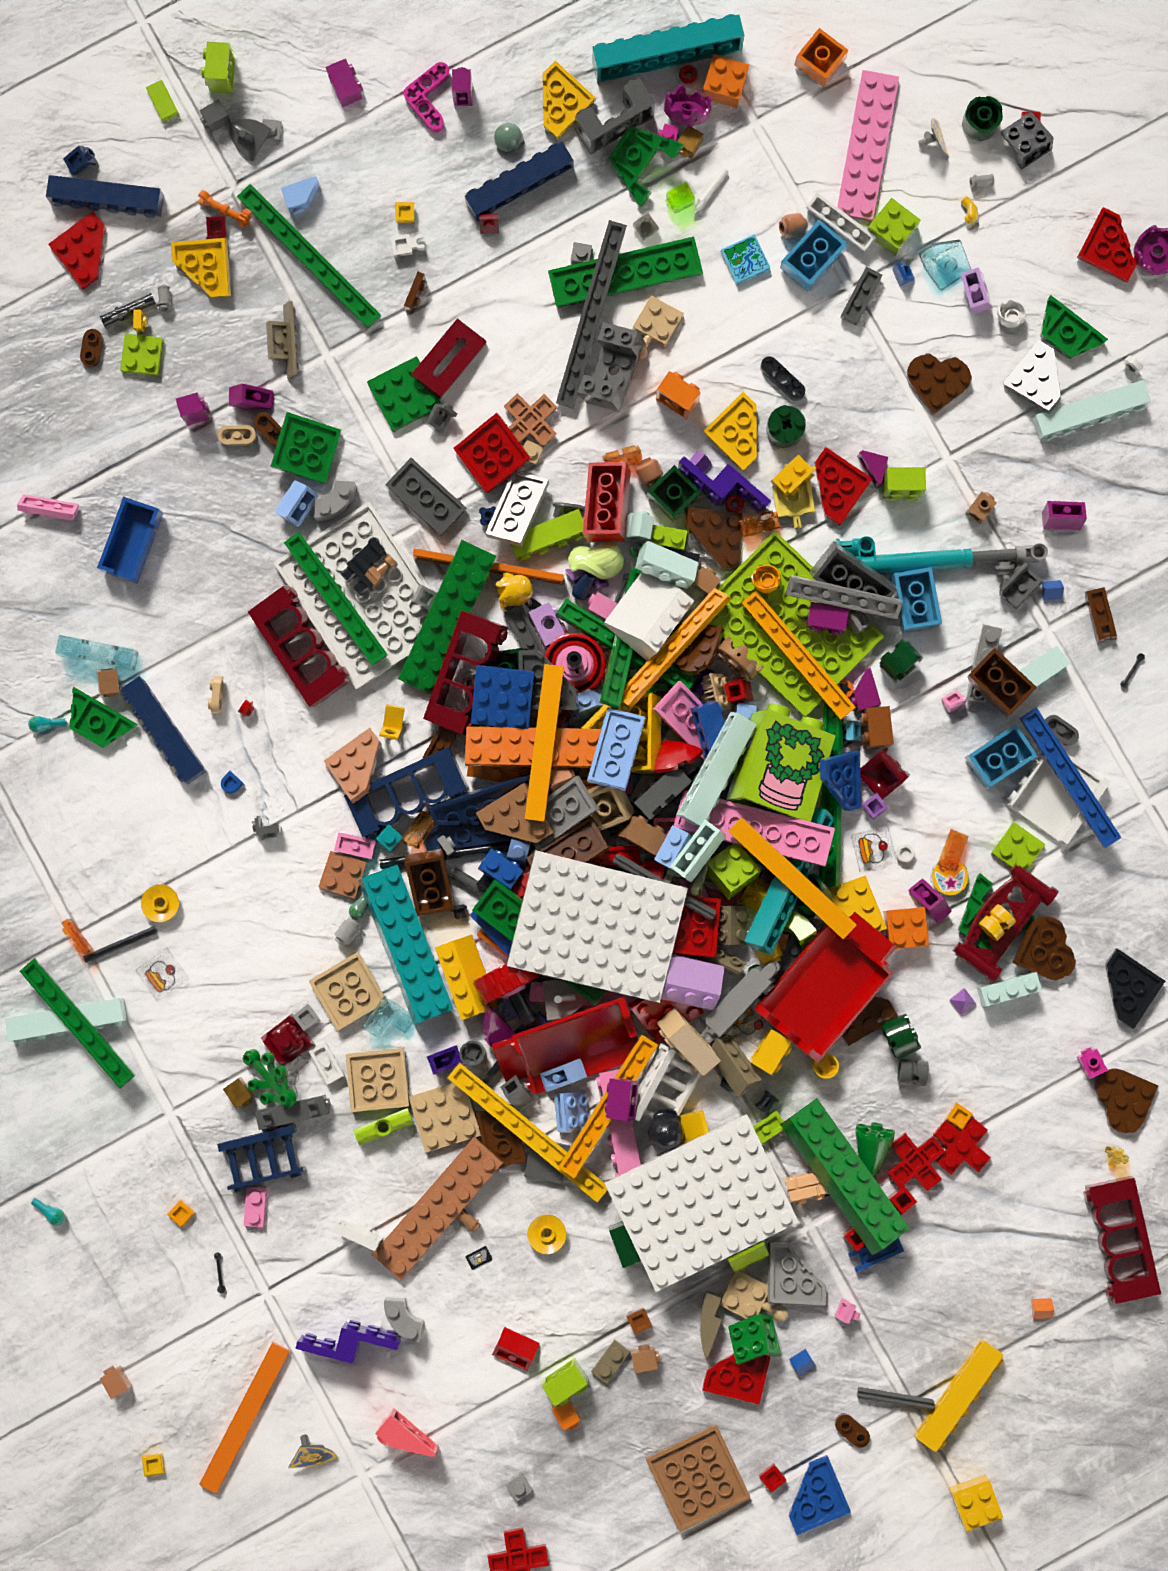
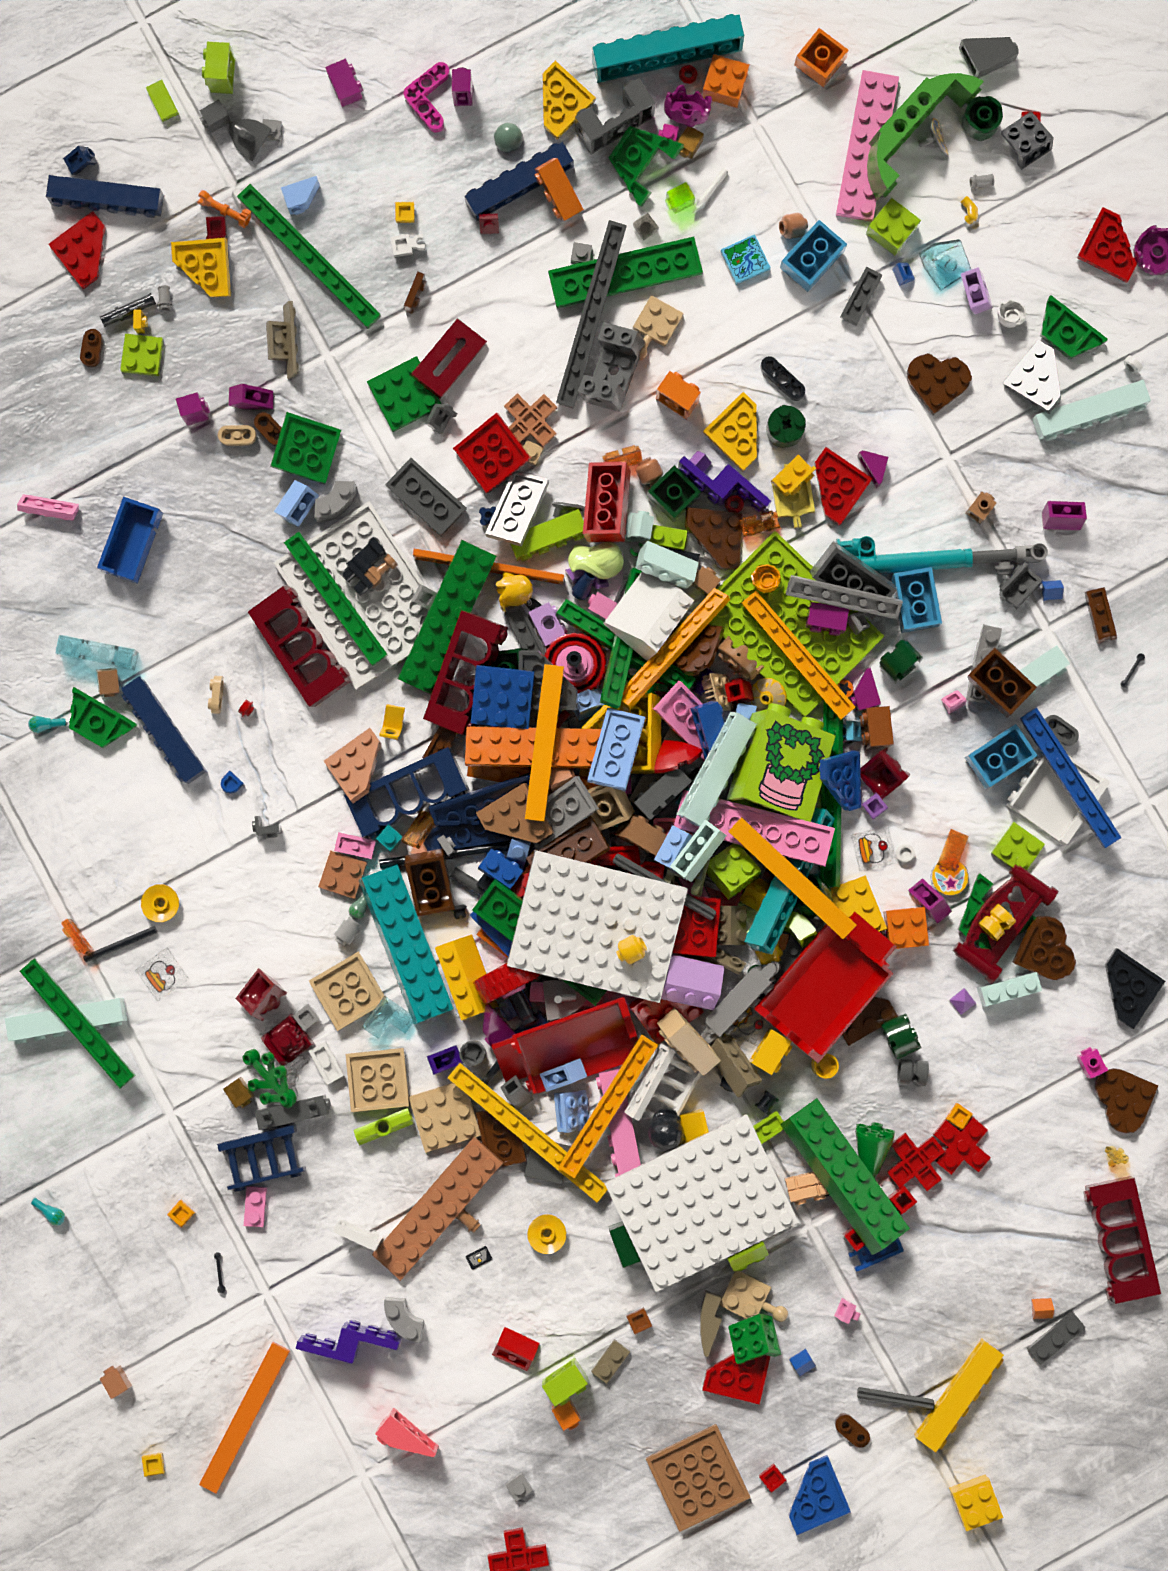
shield [288,1434,338,1468] -> none
magenta brick [605,1078,639,1121] -> none
medium nougat brick [631,1344,661,1374] -> none
light grey plate [768,1242,826,1306] -> none
white brick [805,192,877,253] -> none
lime brick [882,467,926,501] -> none
none -> dark red brick [235,968,287,1021]
none -> orange brick [535,158,584,221]
none -> yellow head [616,935,647,964]
none -> tan dish [751,678,787,711]
none -> bright green slope [867,73,984,201]
none -> dark grey slope [959,37,1019,78]
none -> dark grey plate [1027,1311,1086,1365]

